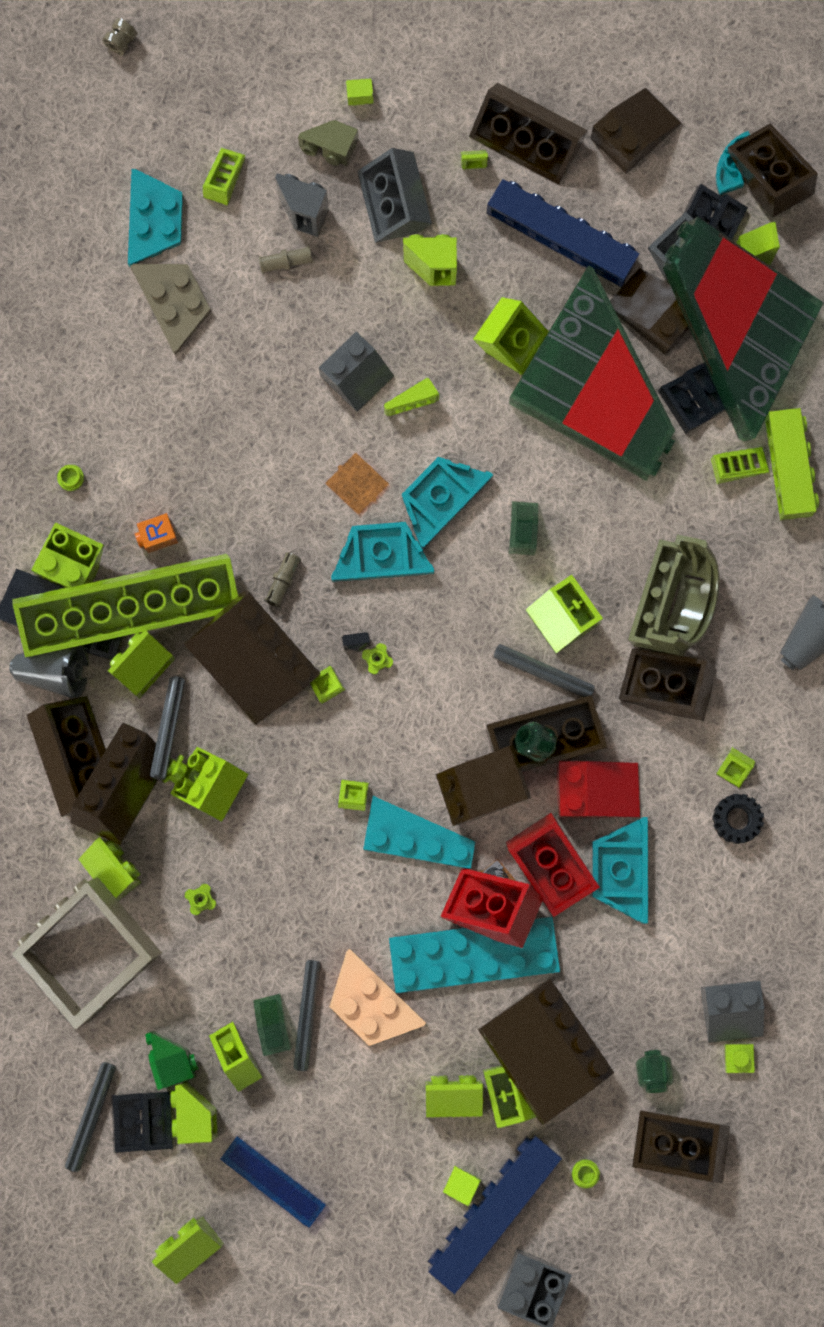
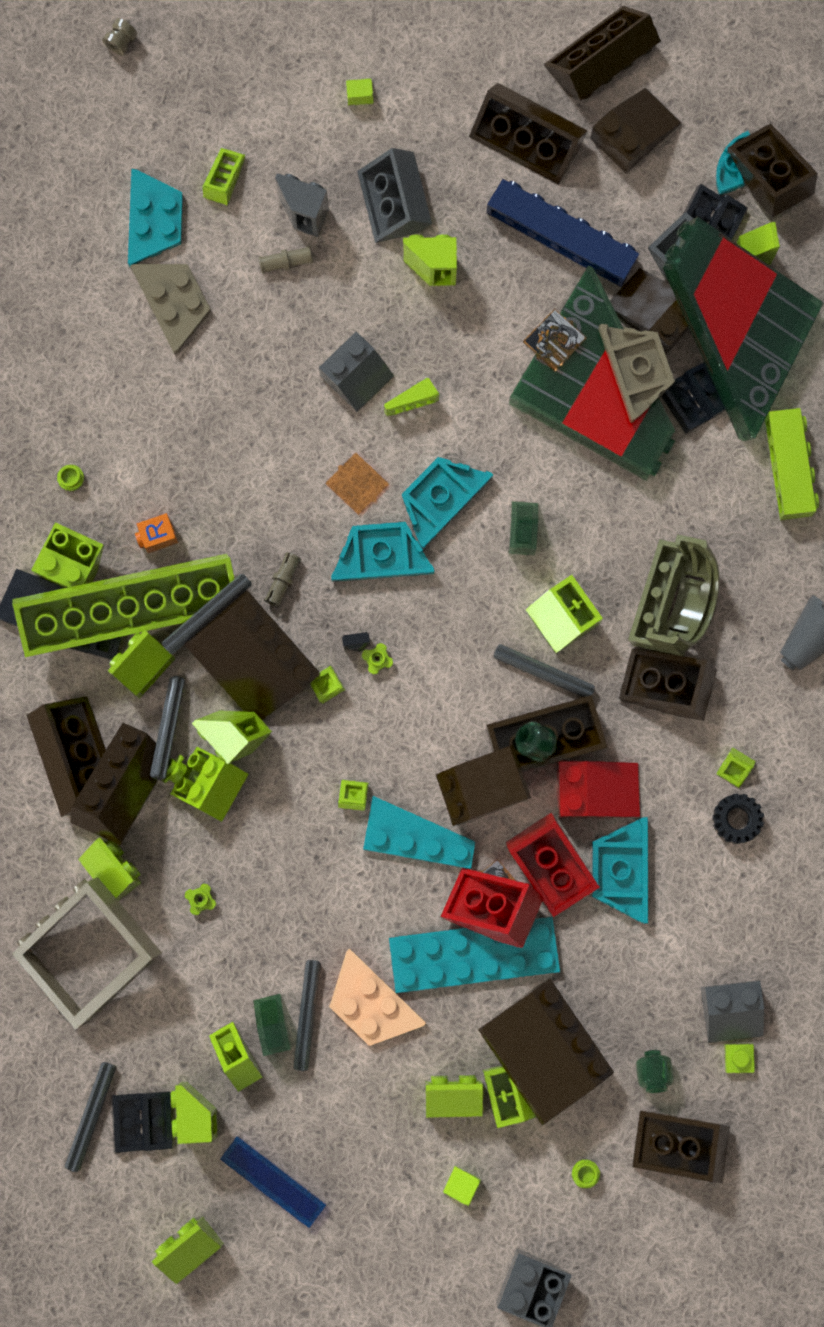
dark grey cone [9,645,89,698] -> none
green slope [145,1031,199,1090] -> none
olive slope [298,120,359,166] -> none
dark blue brick [427,1134,562,1295] -> none
lime slope [460,150,488,169] -> none
lime slope [473,297,550,375] -> none
lime slope [711,447,769,484] -> none
none -> dark grey axle [162,573,252,654]
none -> lime slope [192,710,272,764]
none -> piece [523,309,587,371]
none -> dark brown slope [544,6,661,101]
none -> dark tan wing [598,324,675,423]

